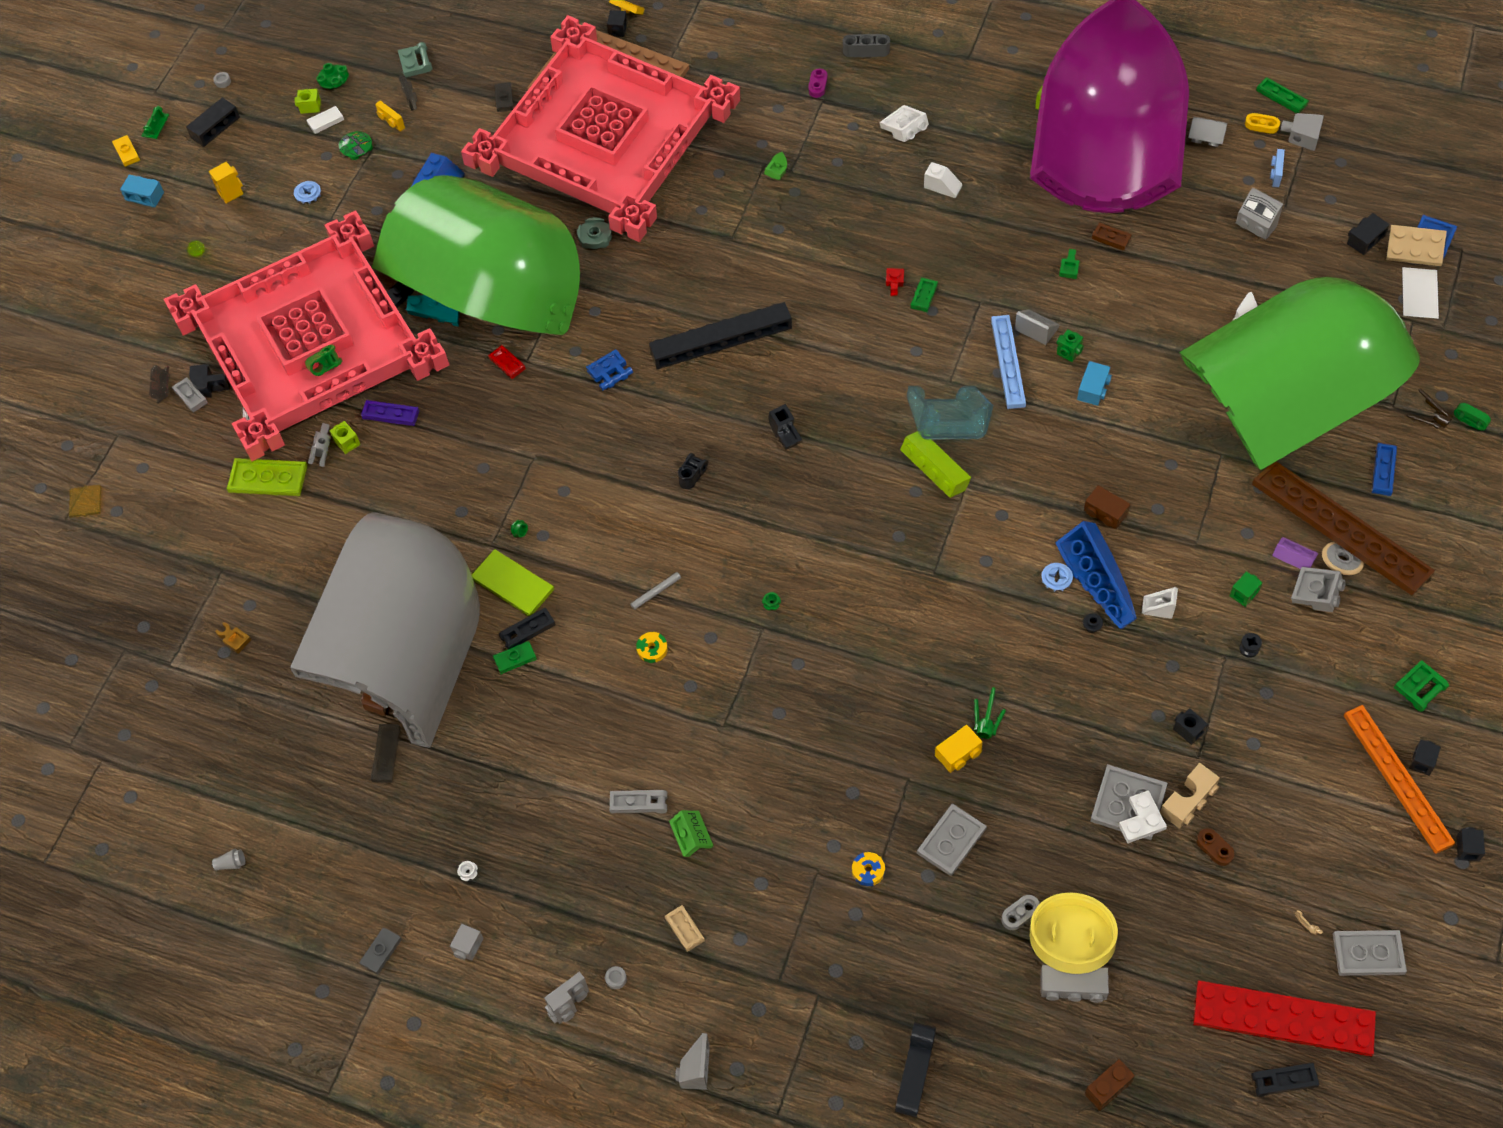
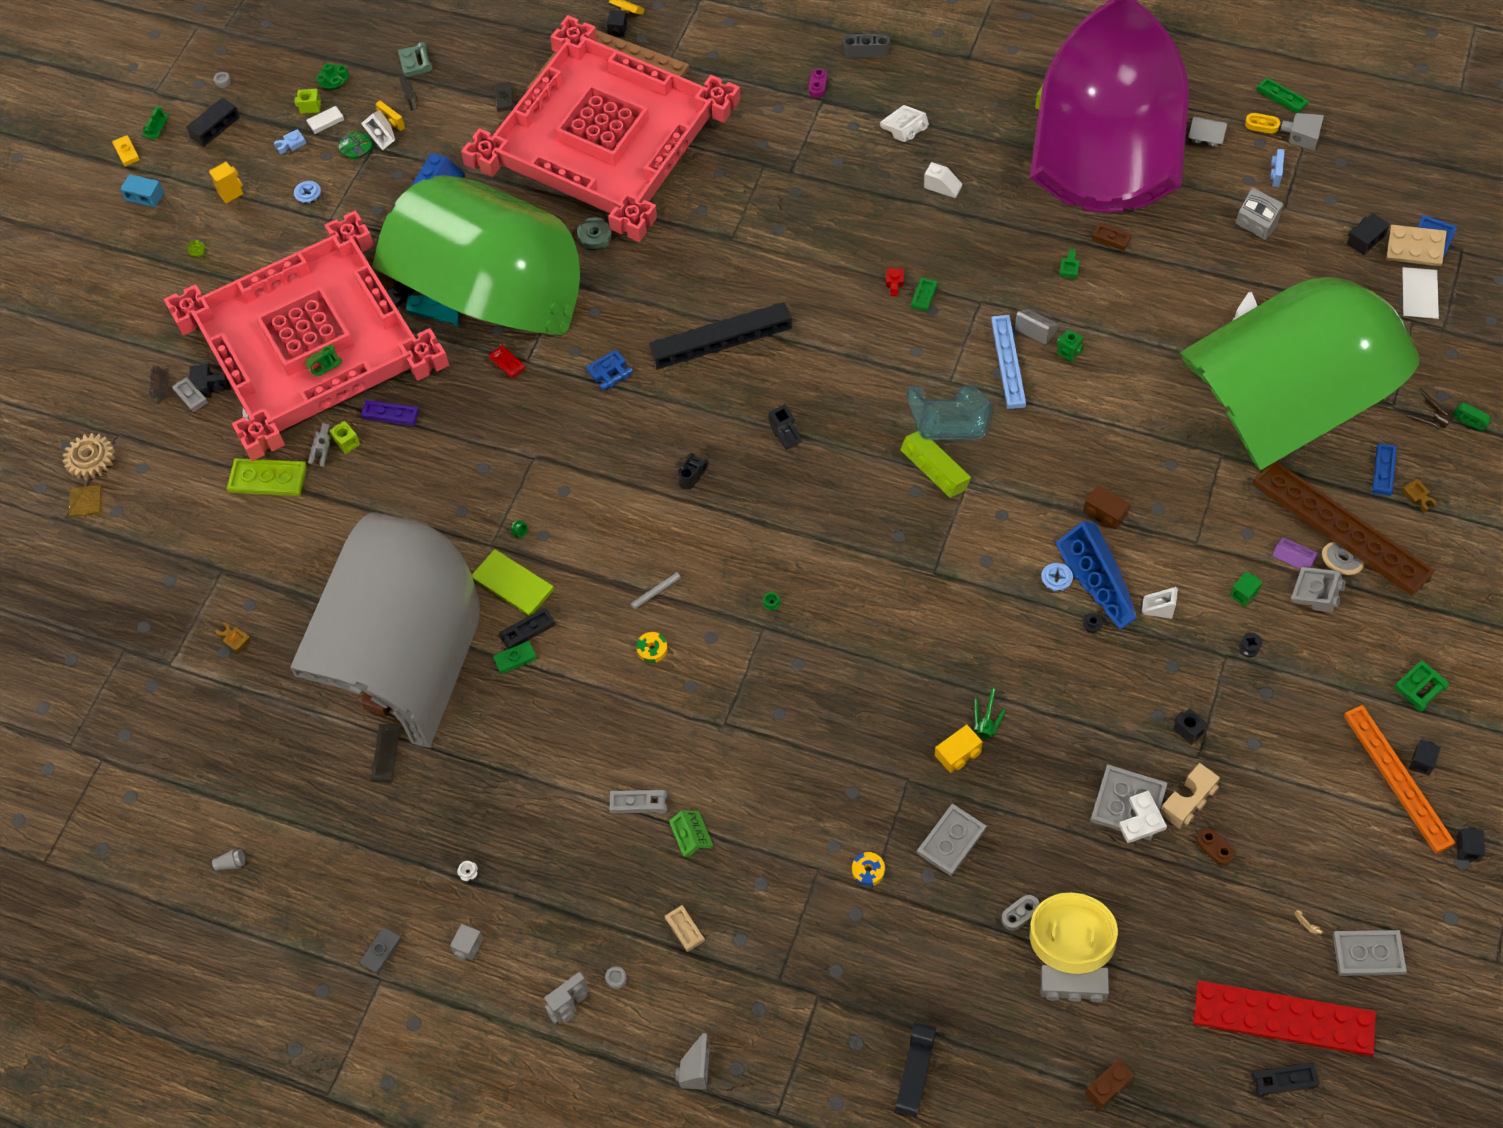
bright green plate [764,152,787,180] -> none
dark azure brick [1077,361,1112,406] -> none
none -> tan gear [63,433,115,480]
none -> light blue plate [274,129,306,154]
none -> white slope [361,110,395,150]
none -> pearl gold plate [1401,479,1437,513]

